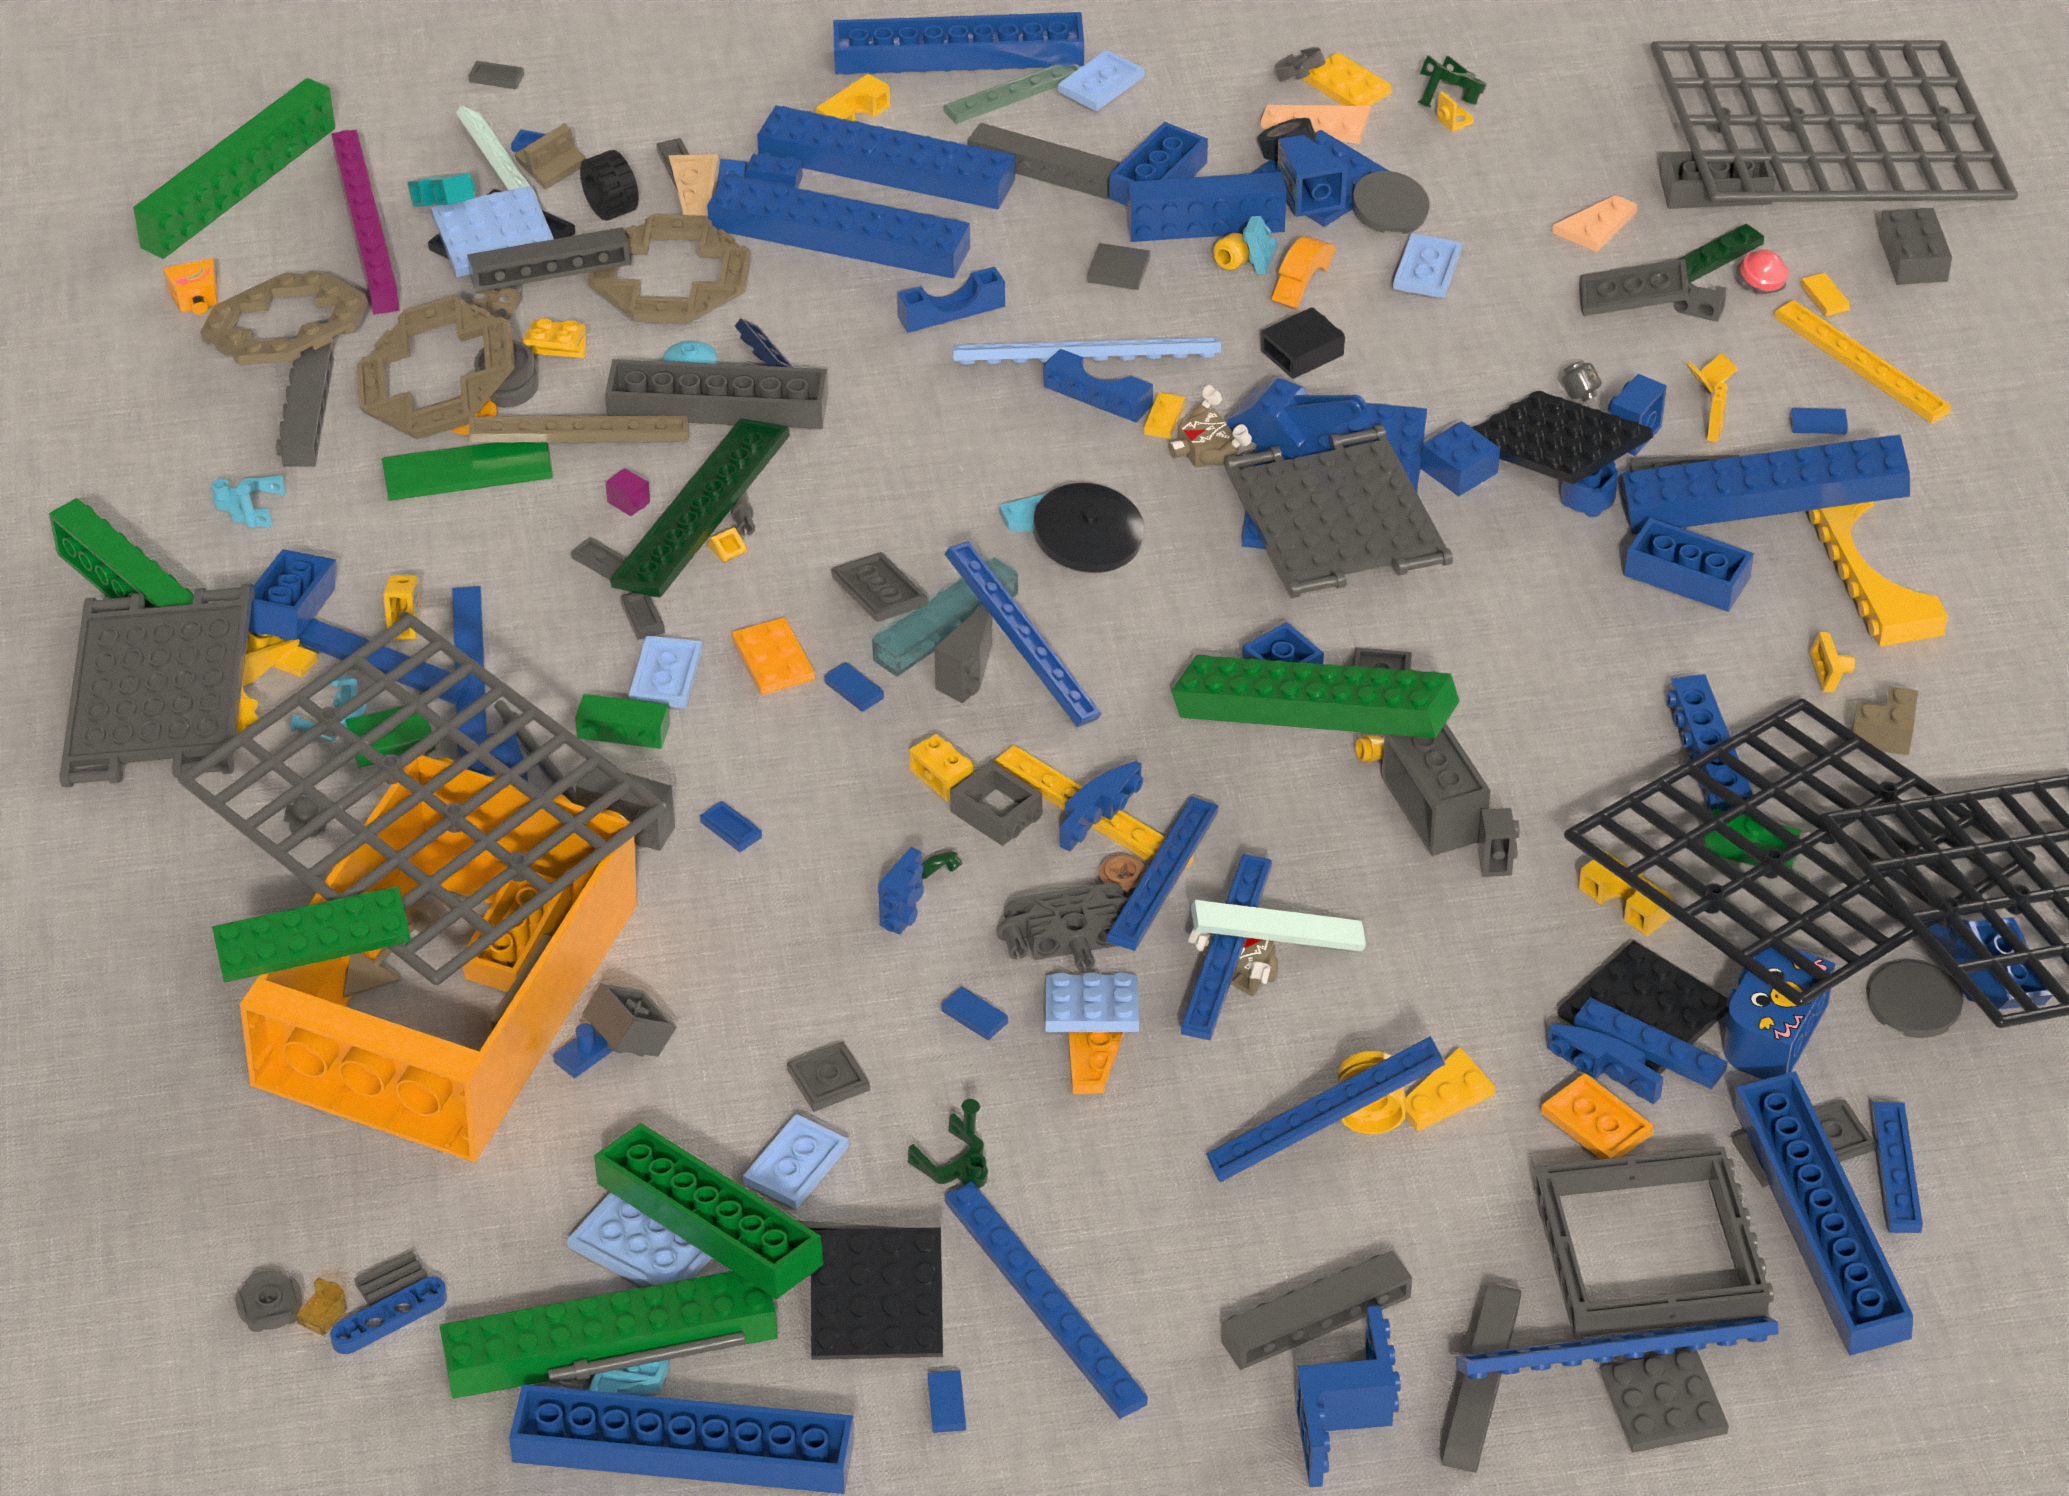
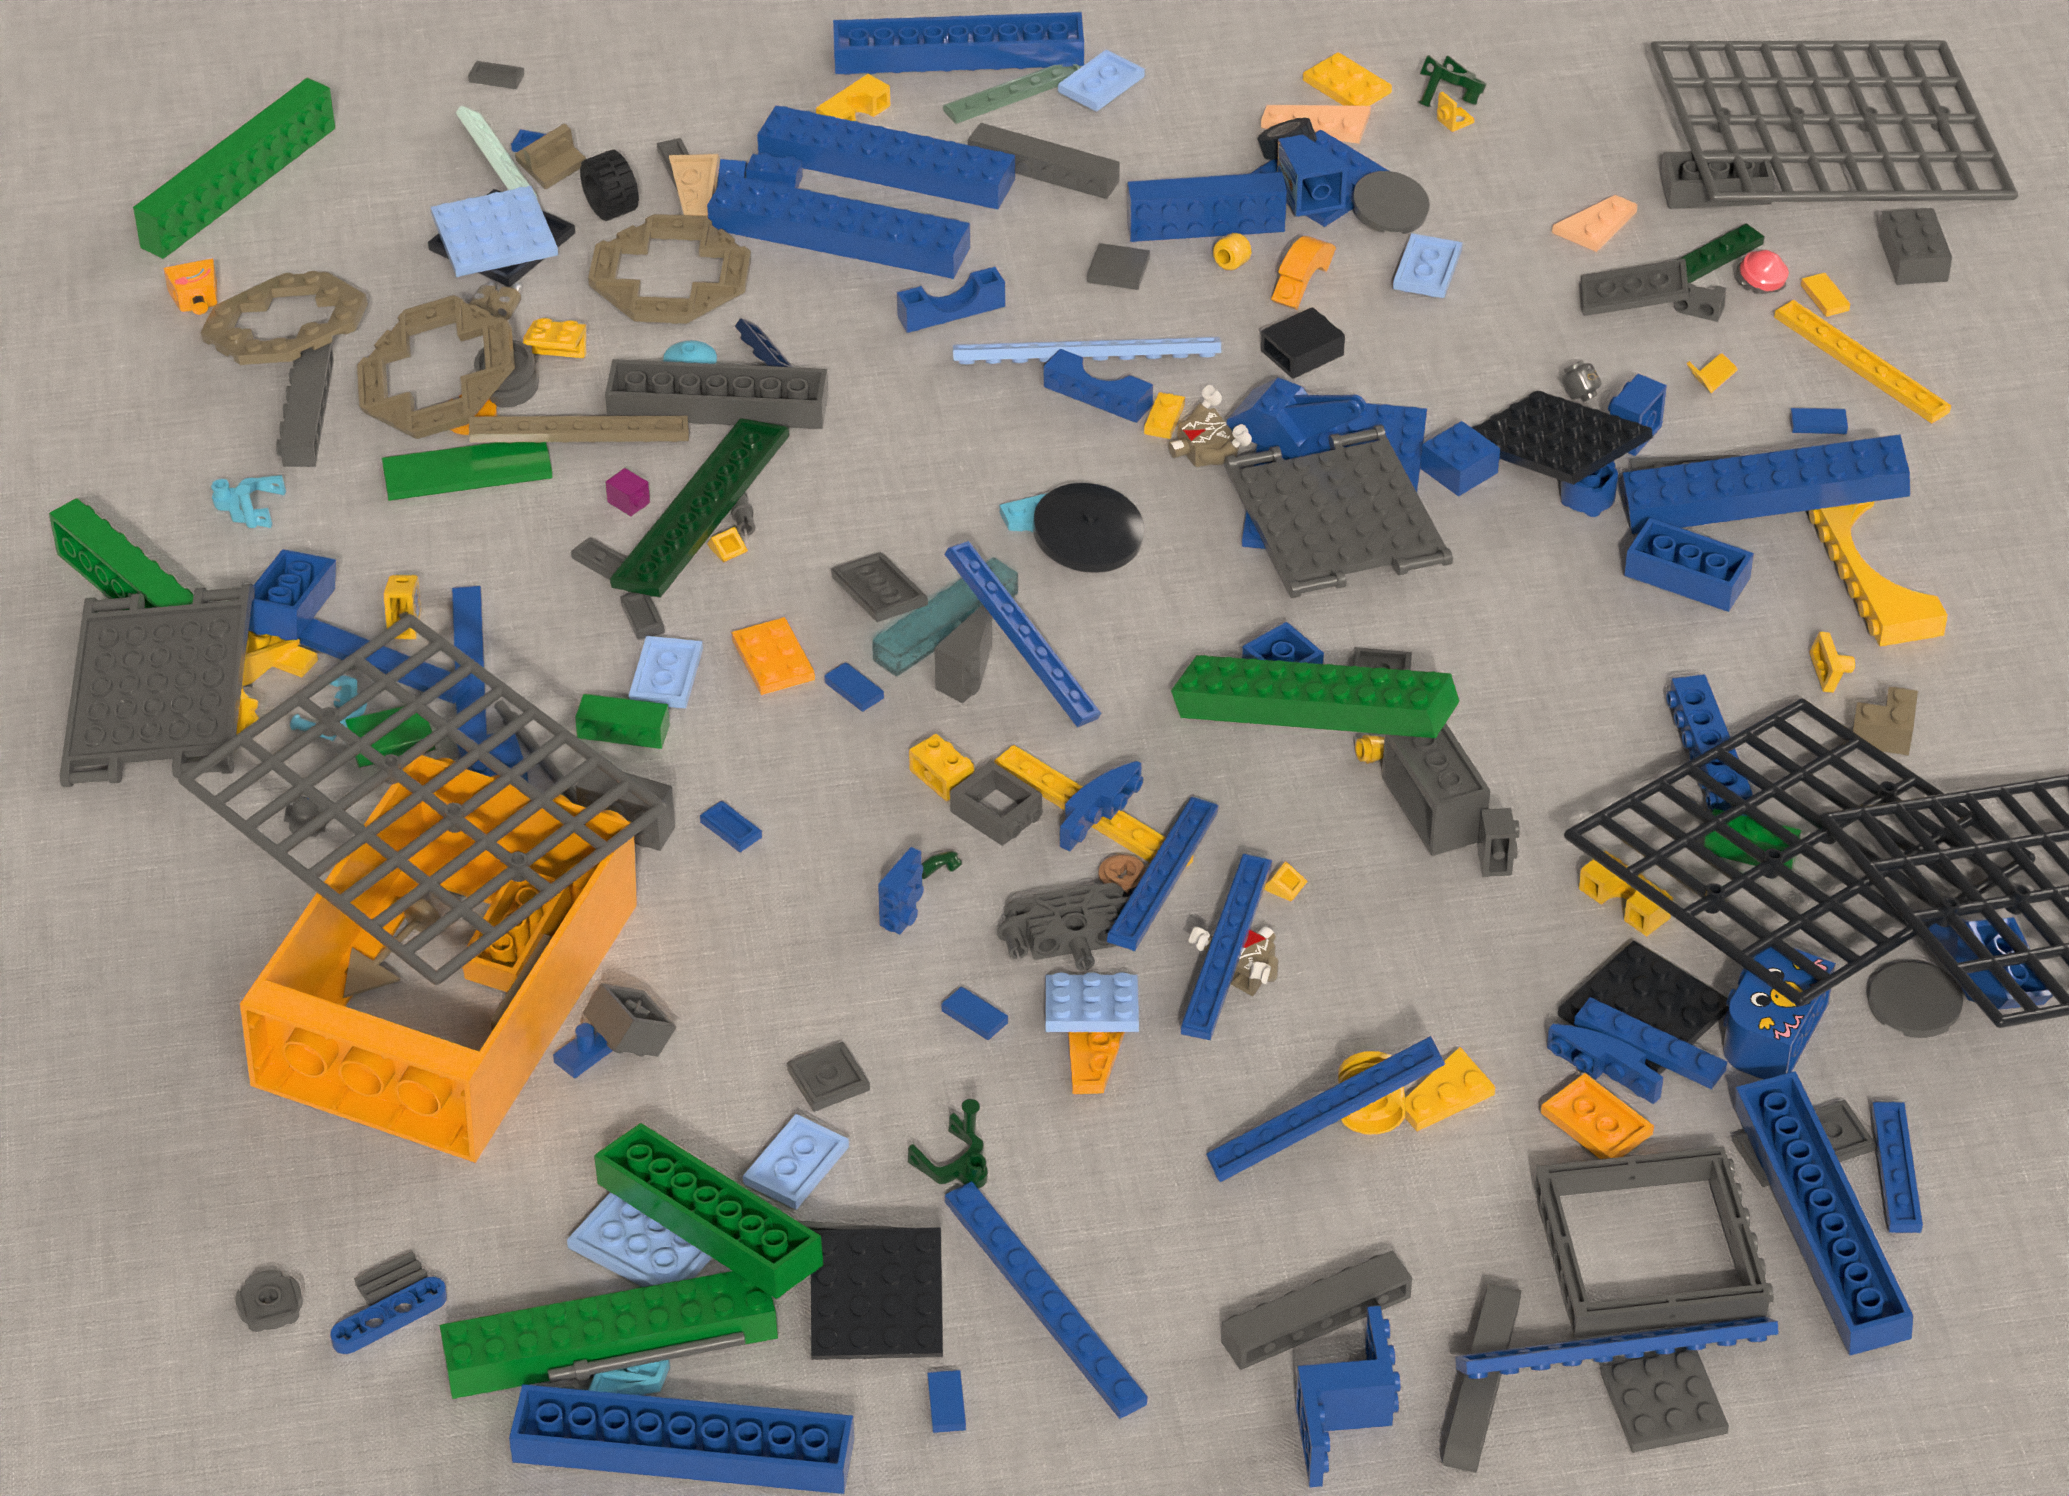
green plate [212,886,411,983] -> none
clear yellow bracket [296,1277,347,1336] -> none
magenta brick [331,129,399,315] -> none
teal arch [407,173,475,207] -> none
dark grey brick [467,227,631,292] -> none
blue brick [1109,122,1208,206] -> none
light aqua tile [1191,900,1366,952] -> none
medium azure wing [1243,216,1278,274] -> none
dark grey plate [1275,47,1326,82] -> none
yellow tile [1707,382,1728,442] -> none
none -> yellow slope [1264,861,1308,901]

